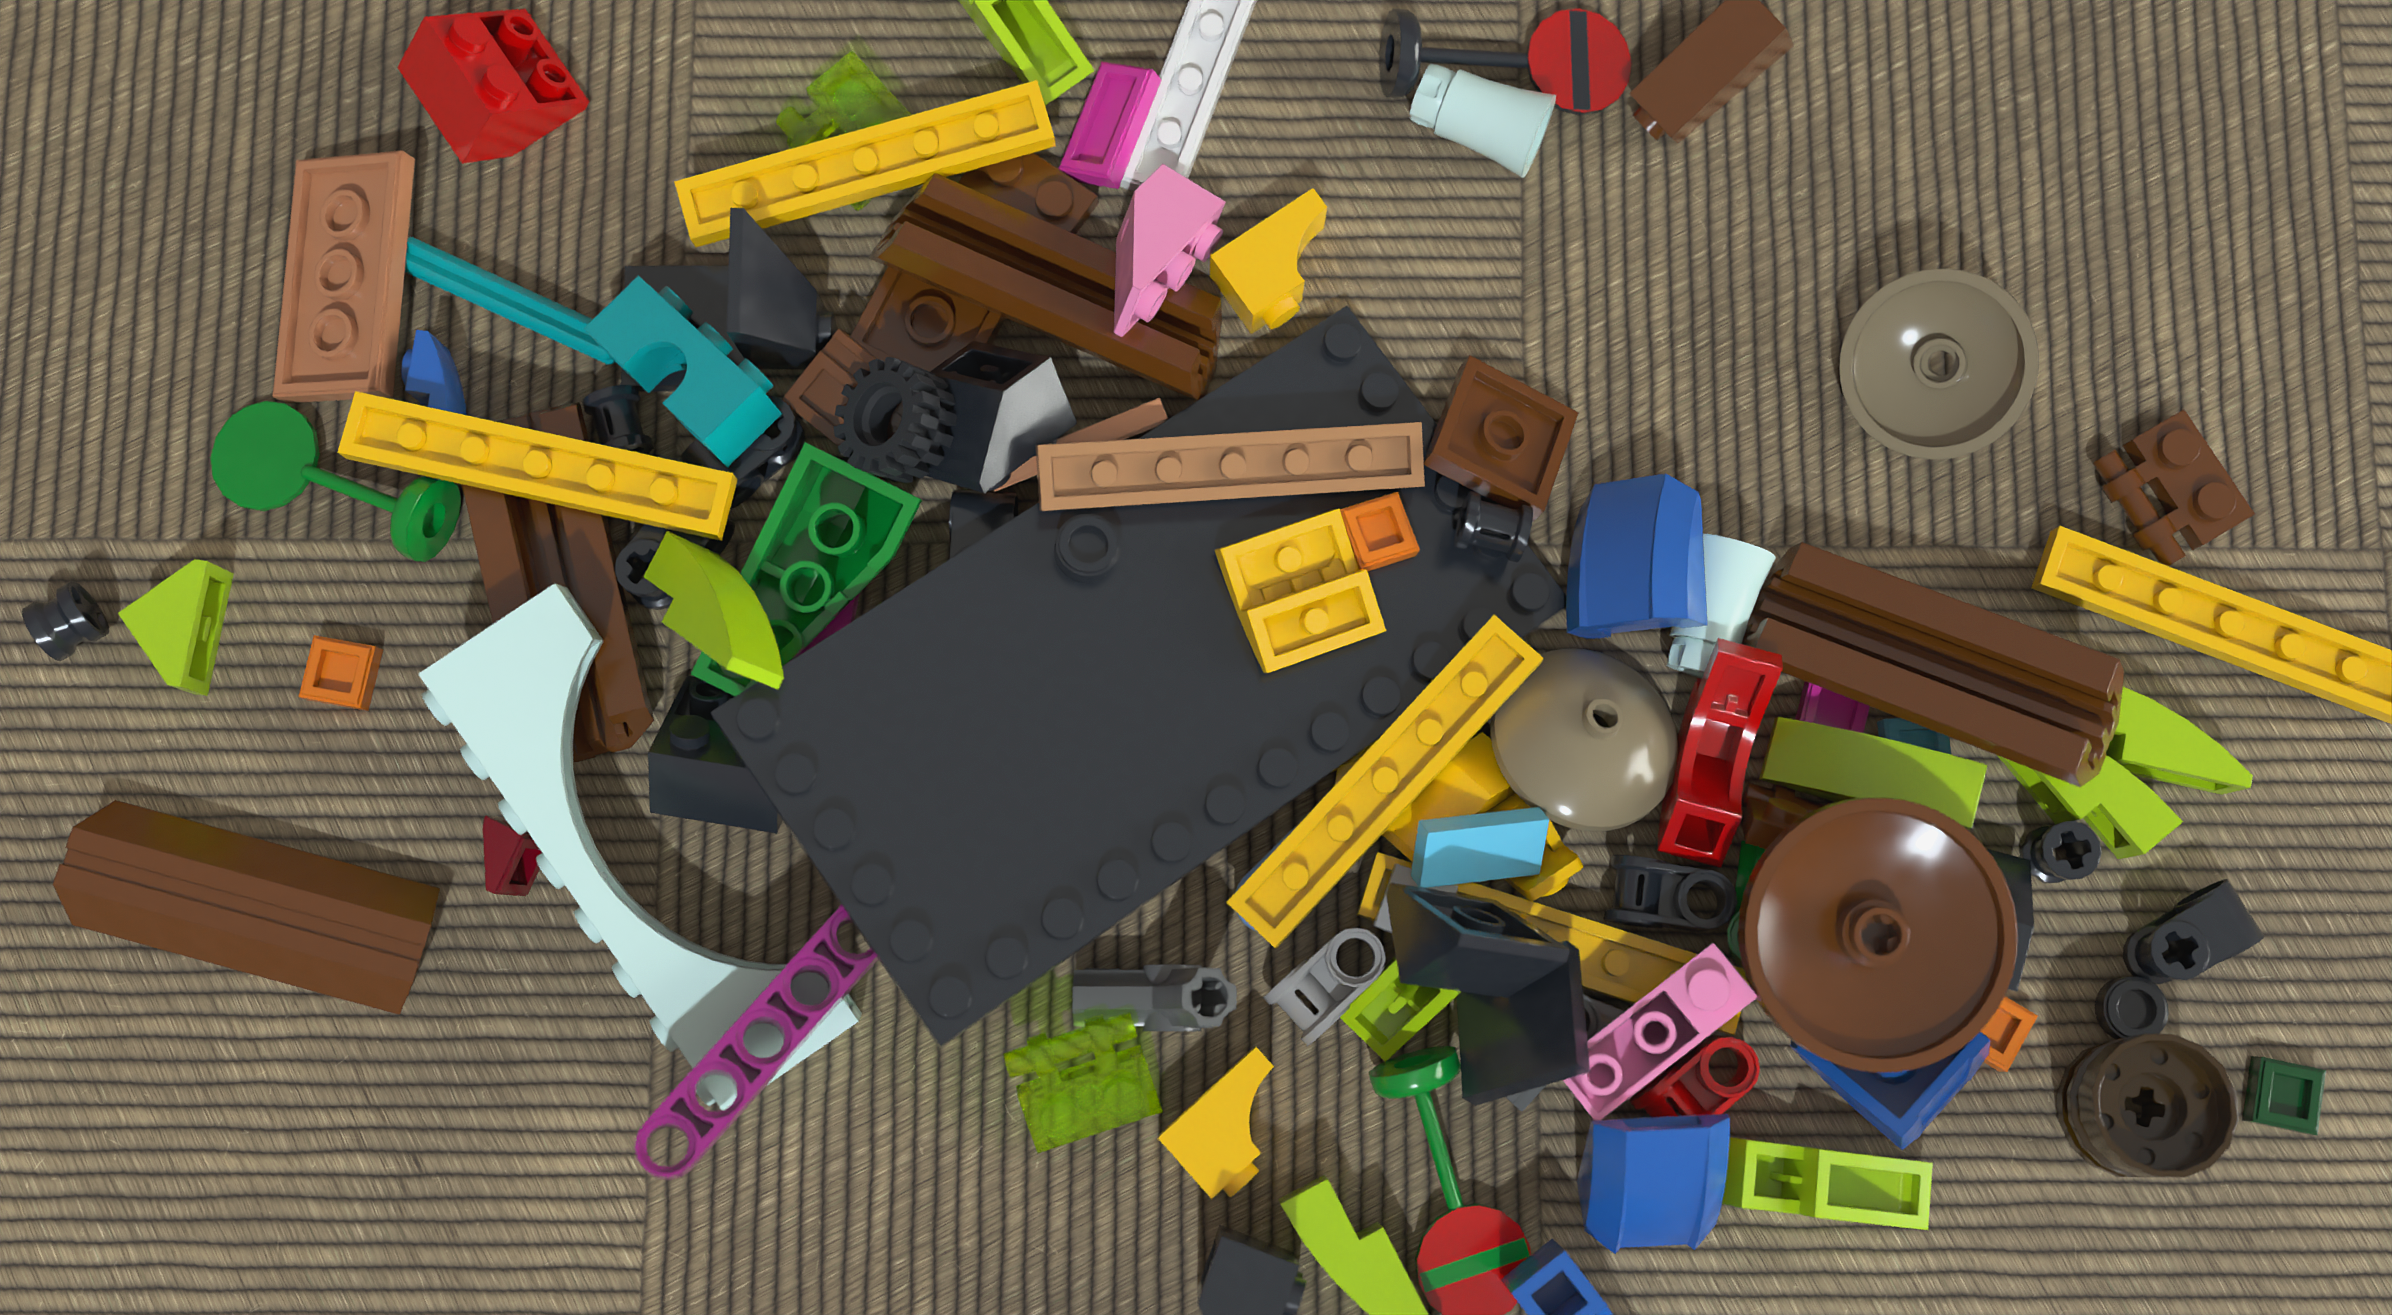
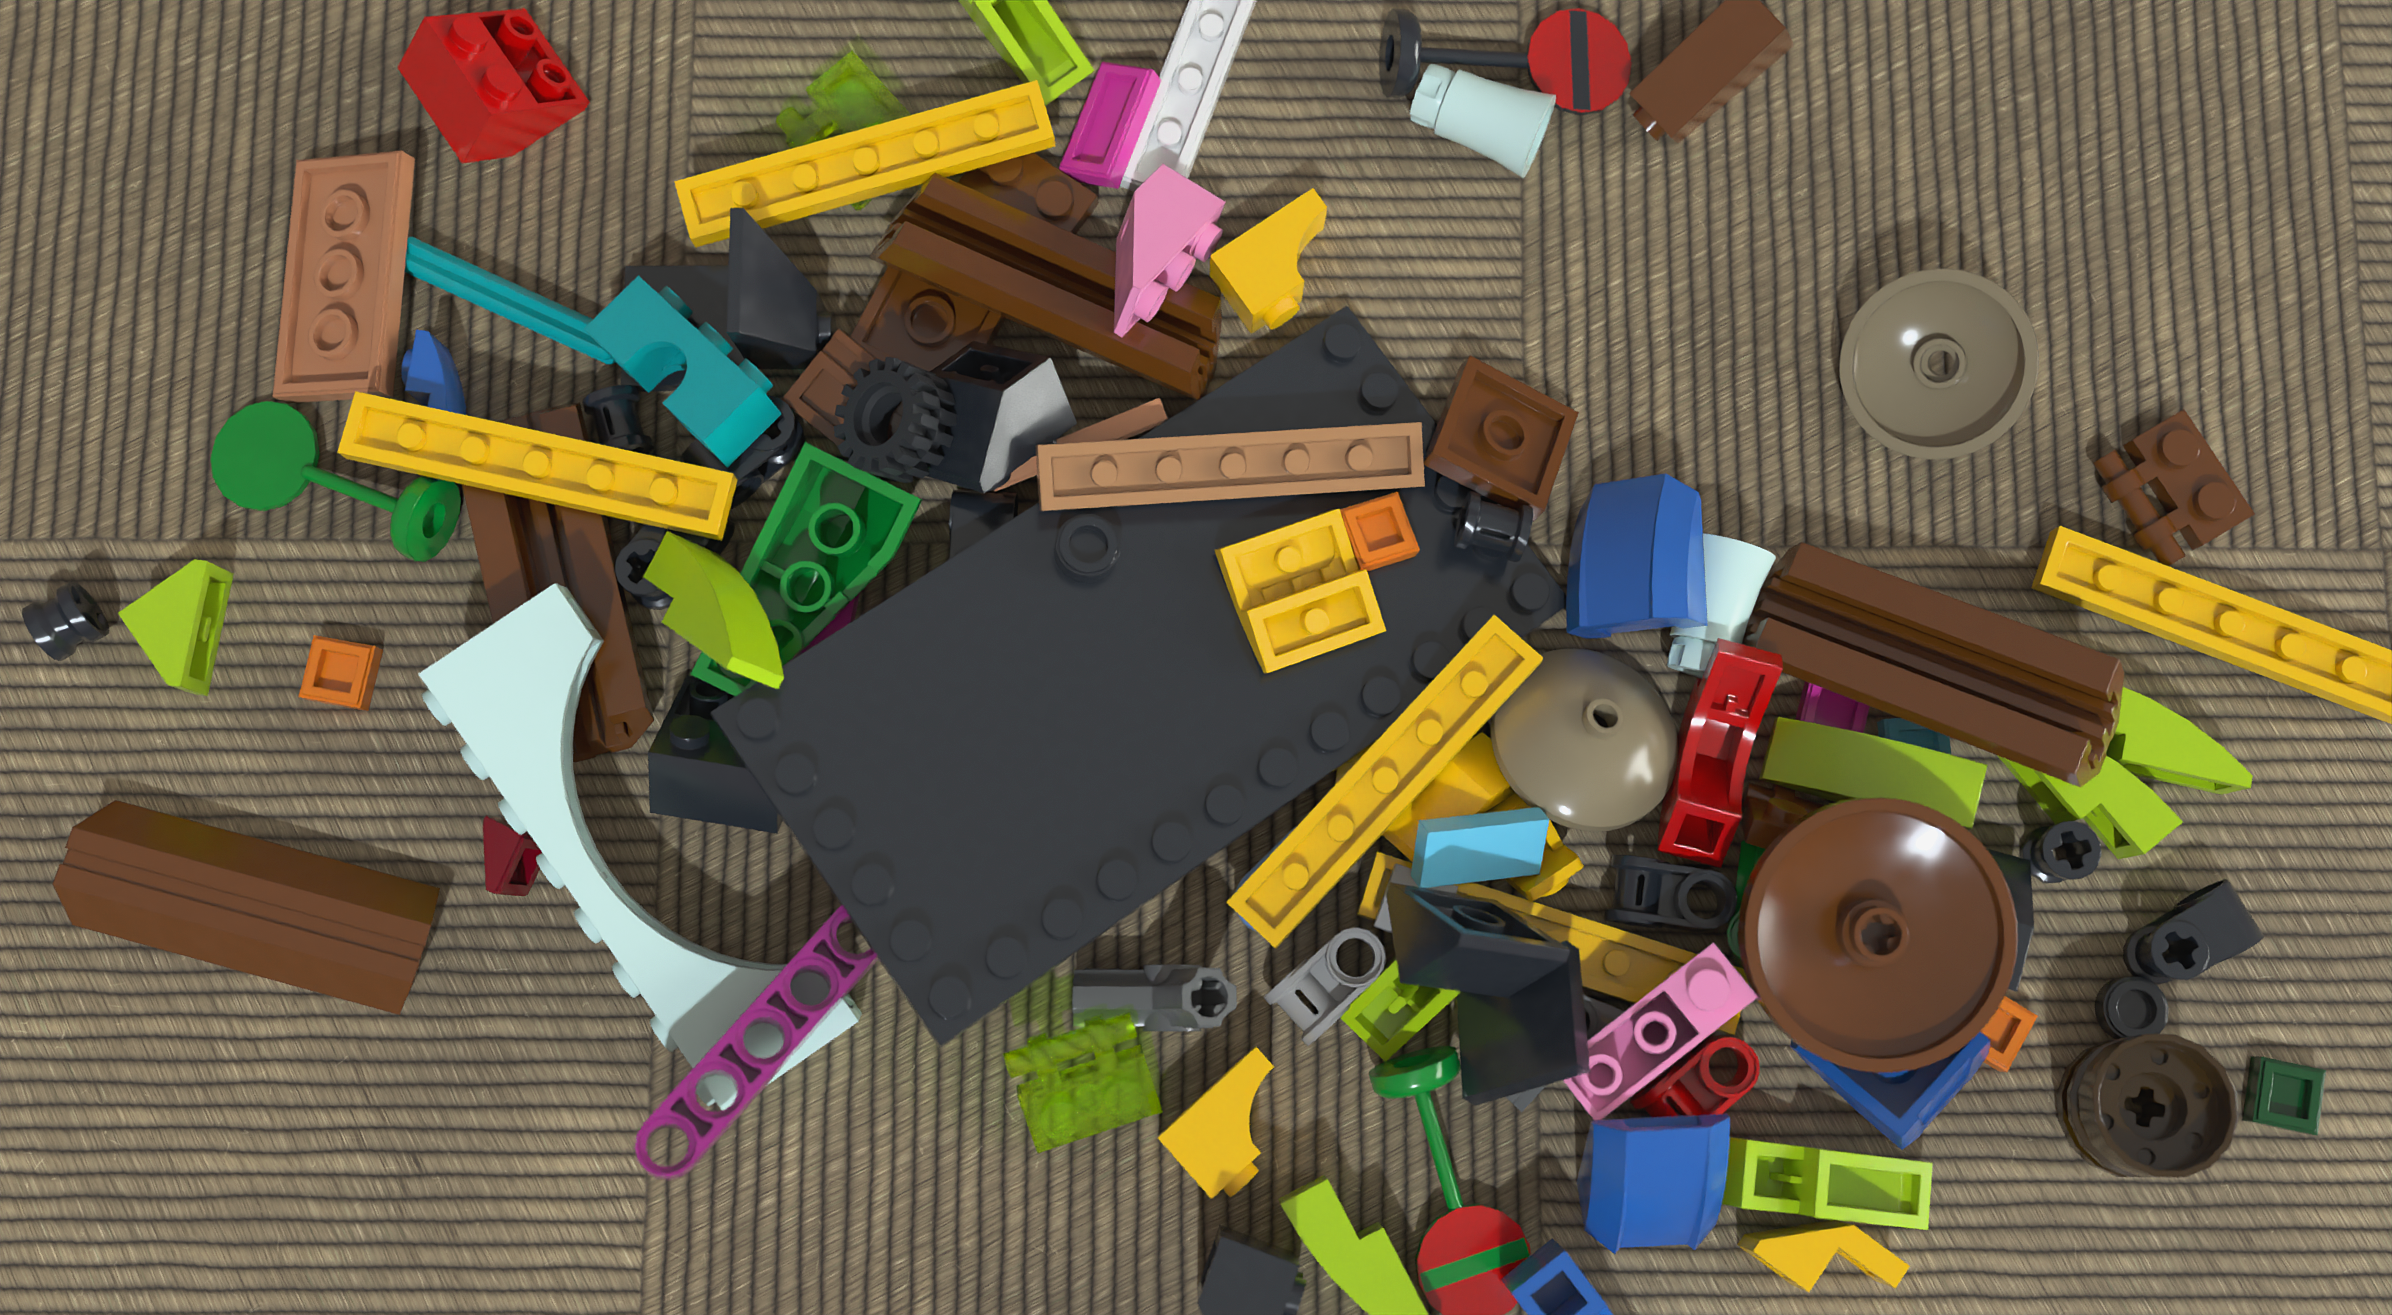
none -> yellow slope [1737,1220,1910,1292]

